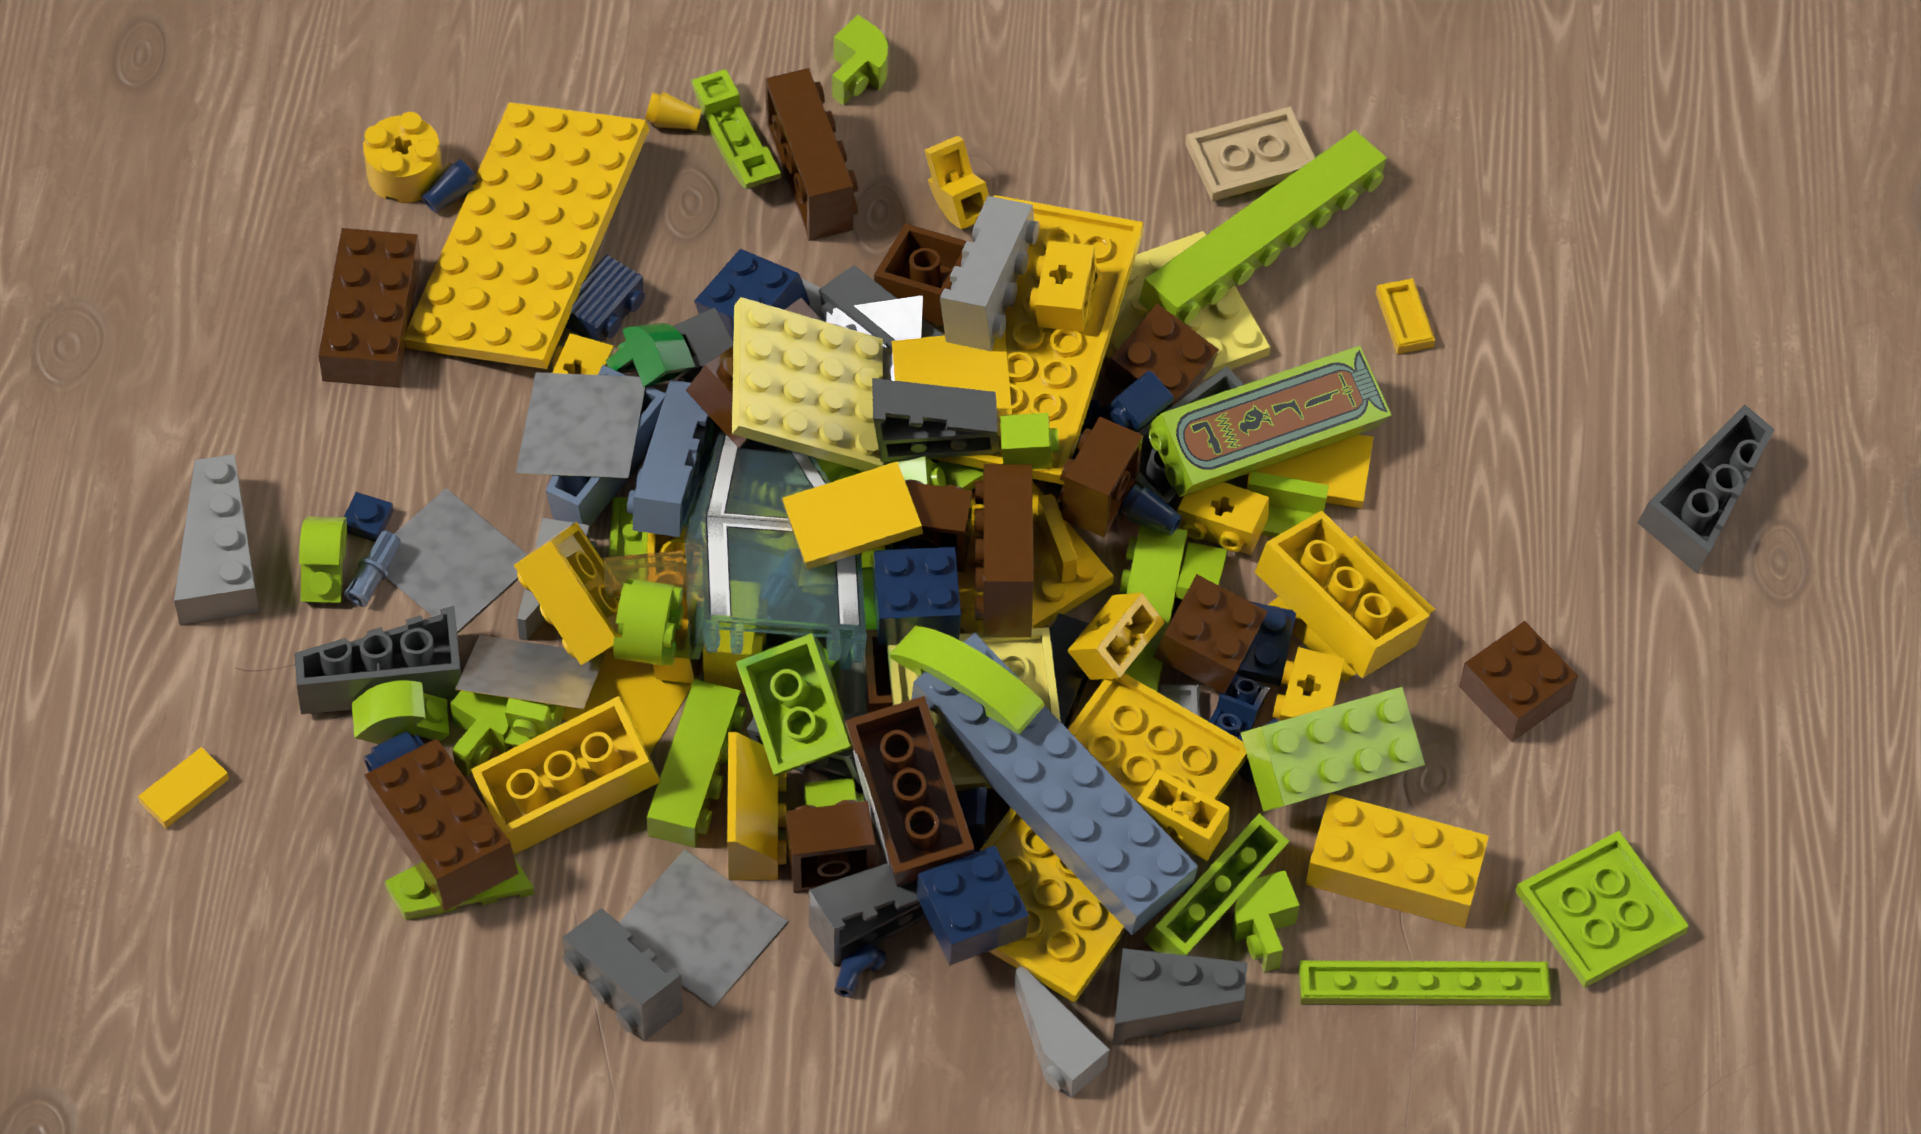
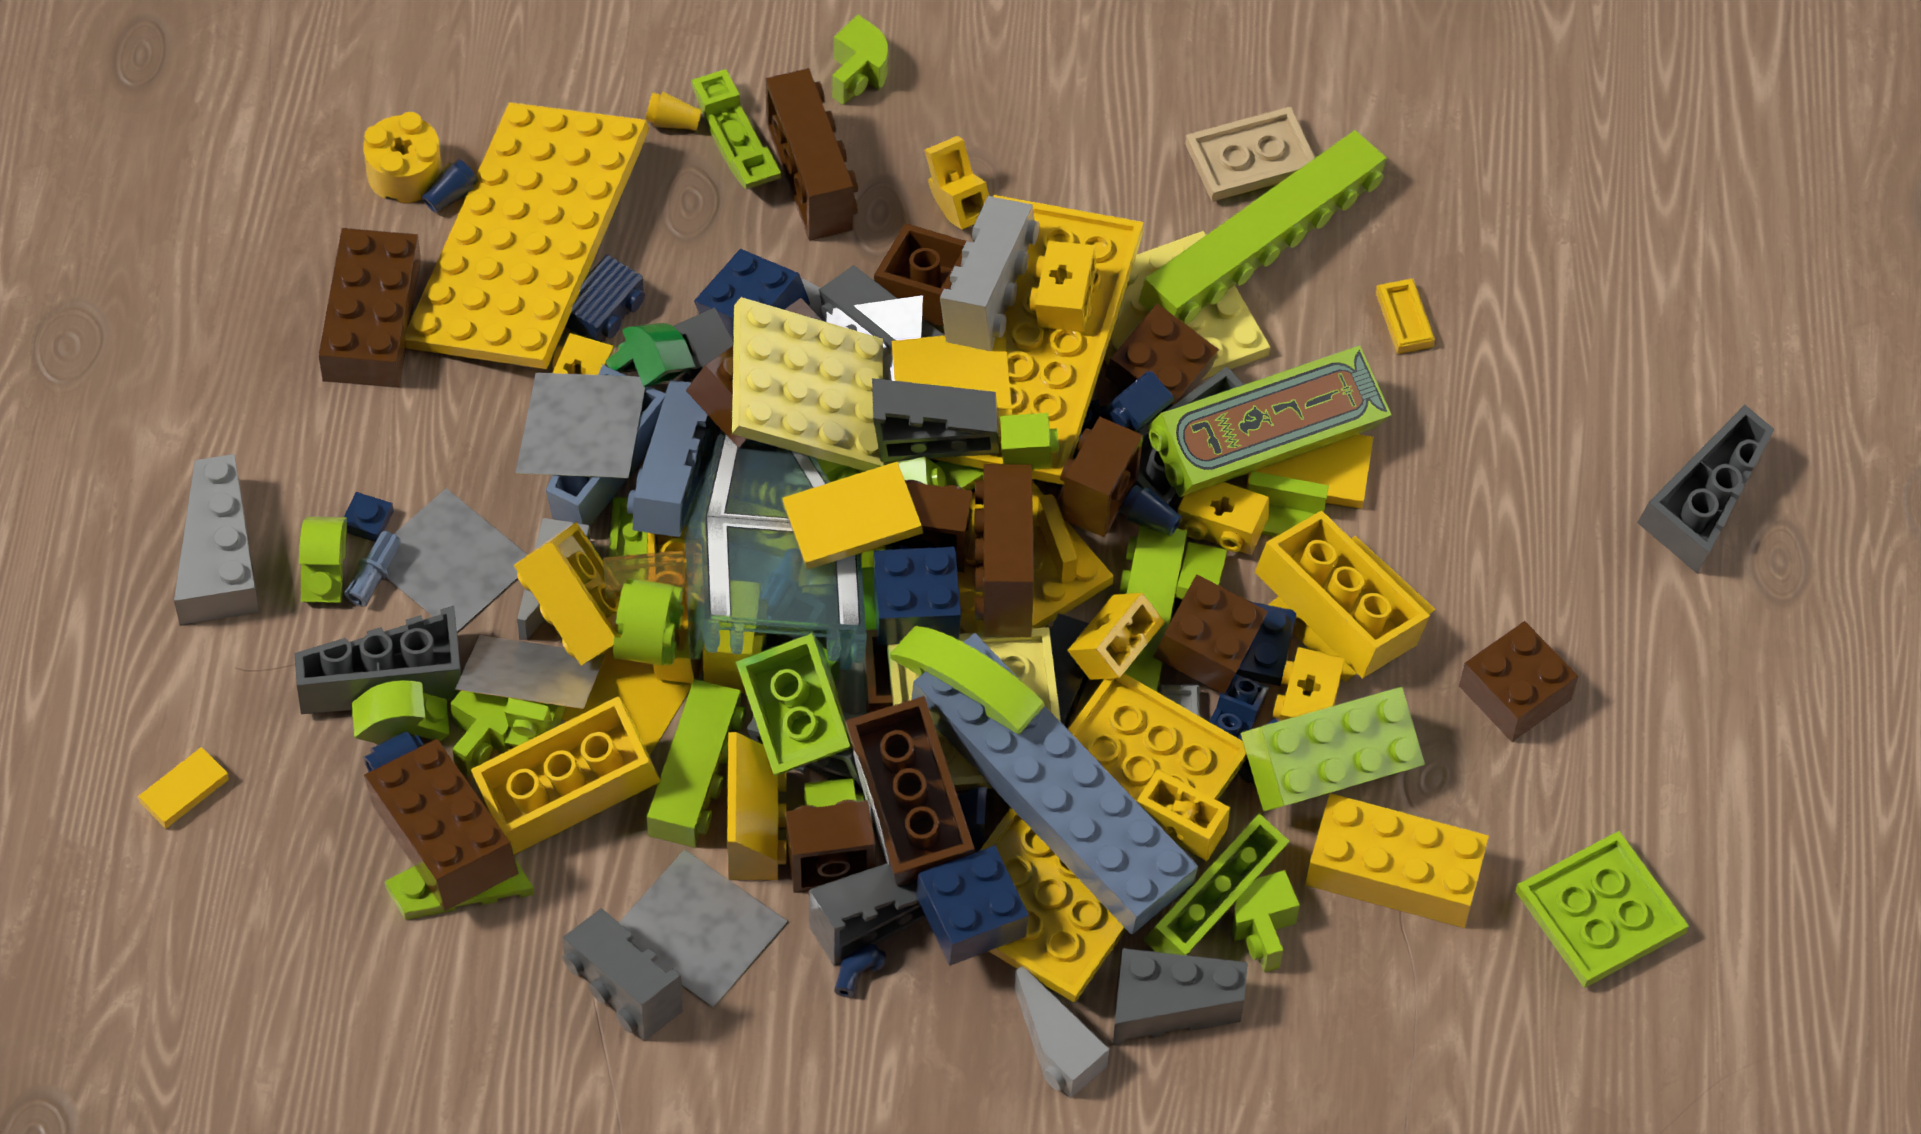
lime tile [1299,960,1551,1005] -> none

